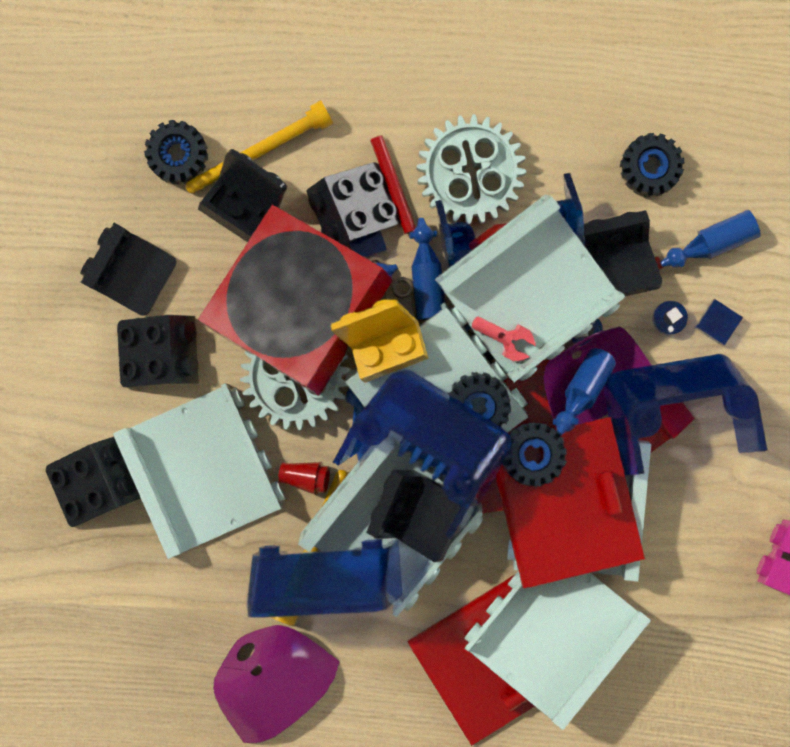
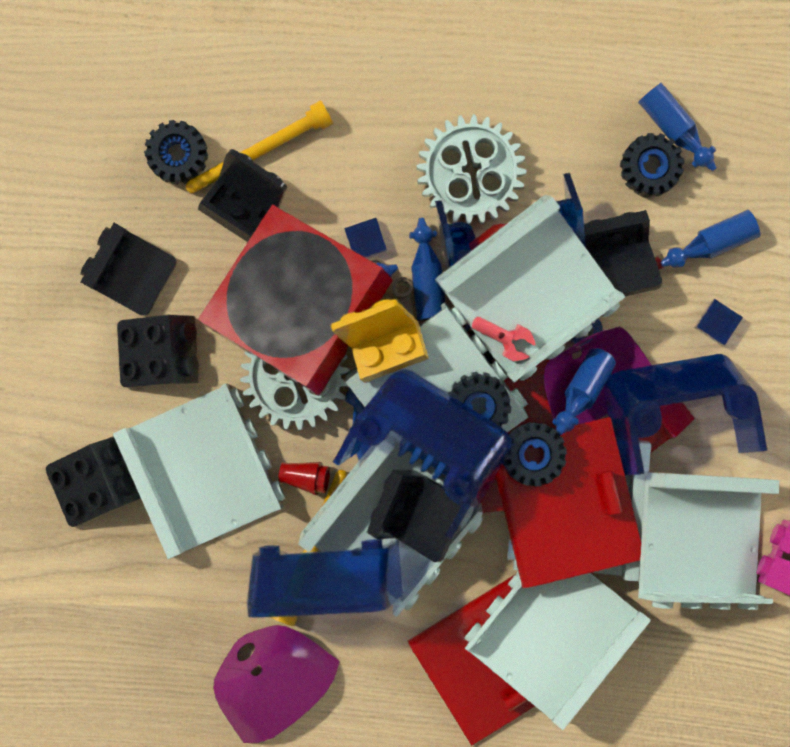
bracket [306,162,400,246] -> none
red bar [370,135,416,234] -> none
clear blue tile [652,301,688,335] -> none
none -> blue wheel [638,82,717,171]
none -> light aqua panel [638,472,780,610]

